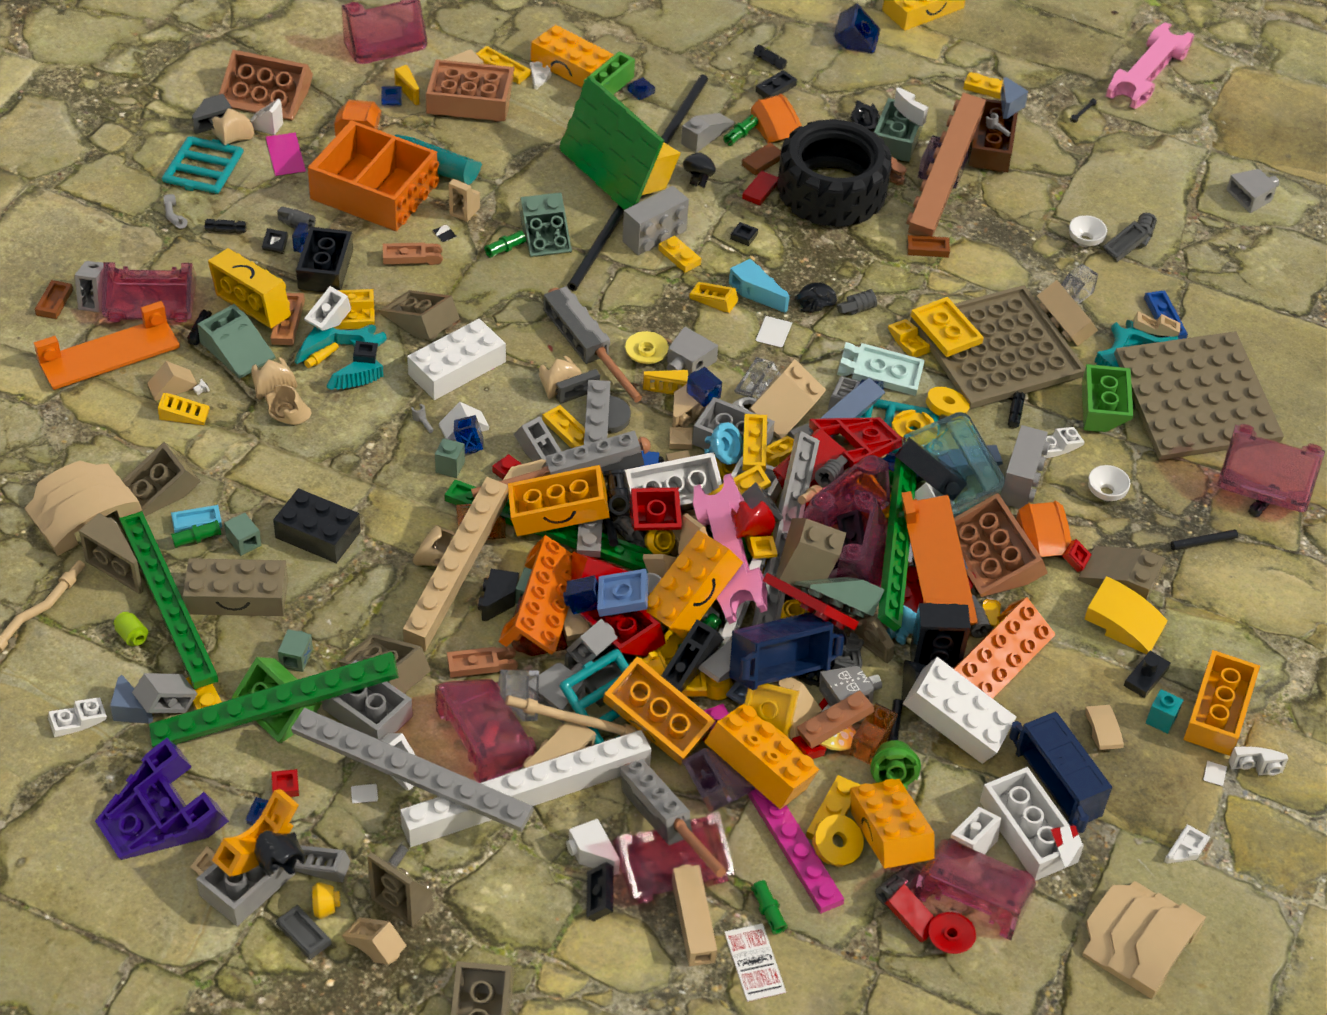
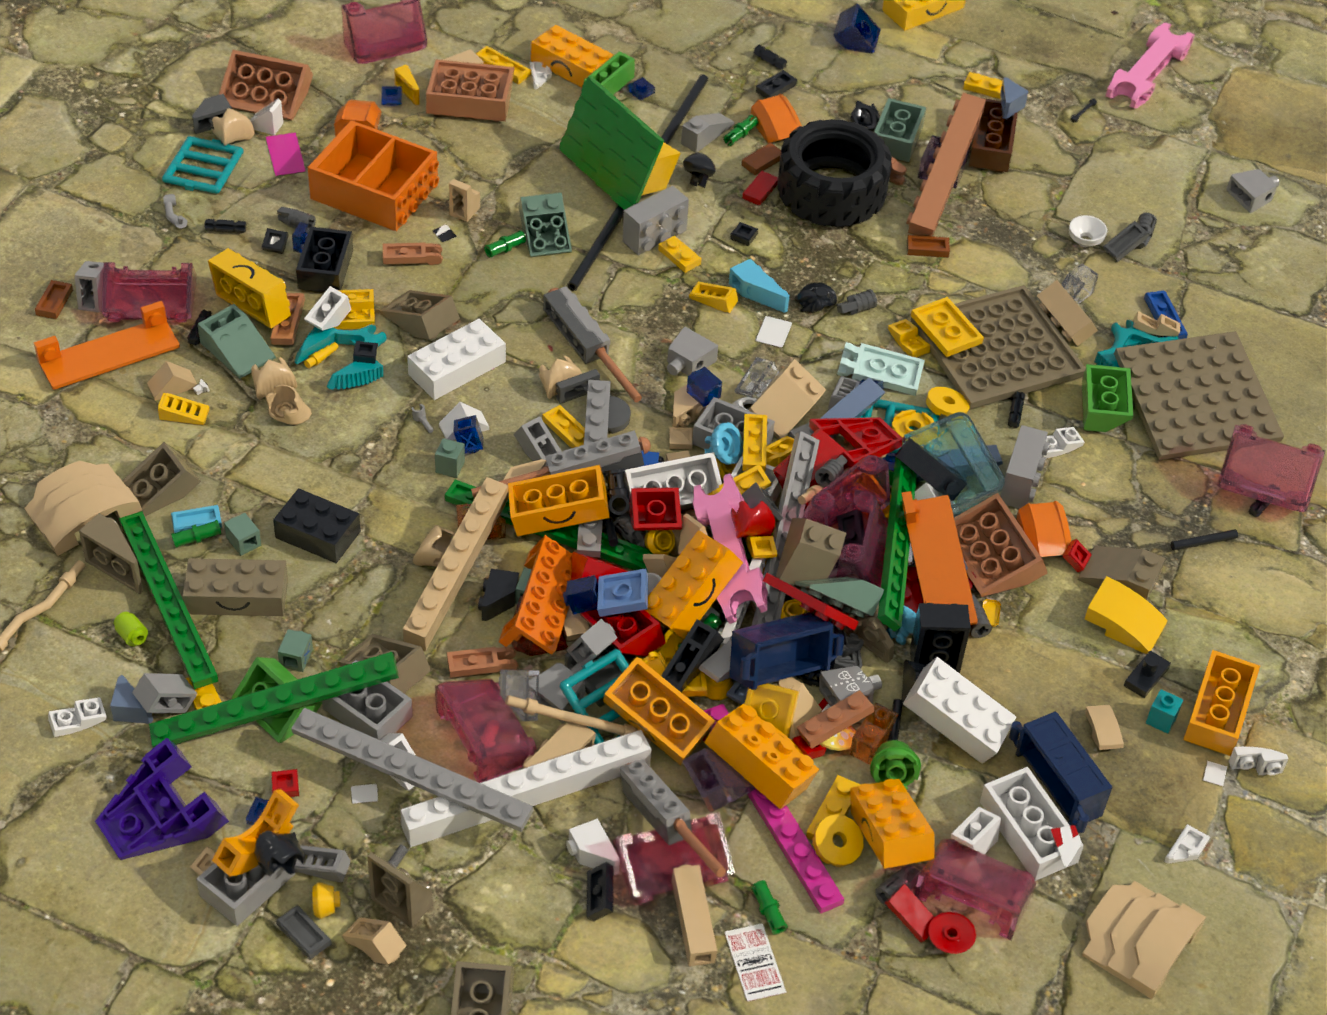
teal brick [395,134,482,185] -> none
red plate [492,454,521,480] -> none
light yellow dish [625,331,669,364] -> none
yellow slope [643,370,689,395] -> none
white slope [894,87,928,127] -> none
orange bracket [953,597,1055,699] -> none
light grey hand [986,113,1010,136] -> none
white piece [1088,465,1130,501] -> none

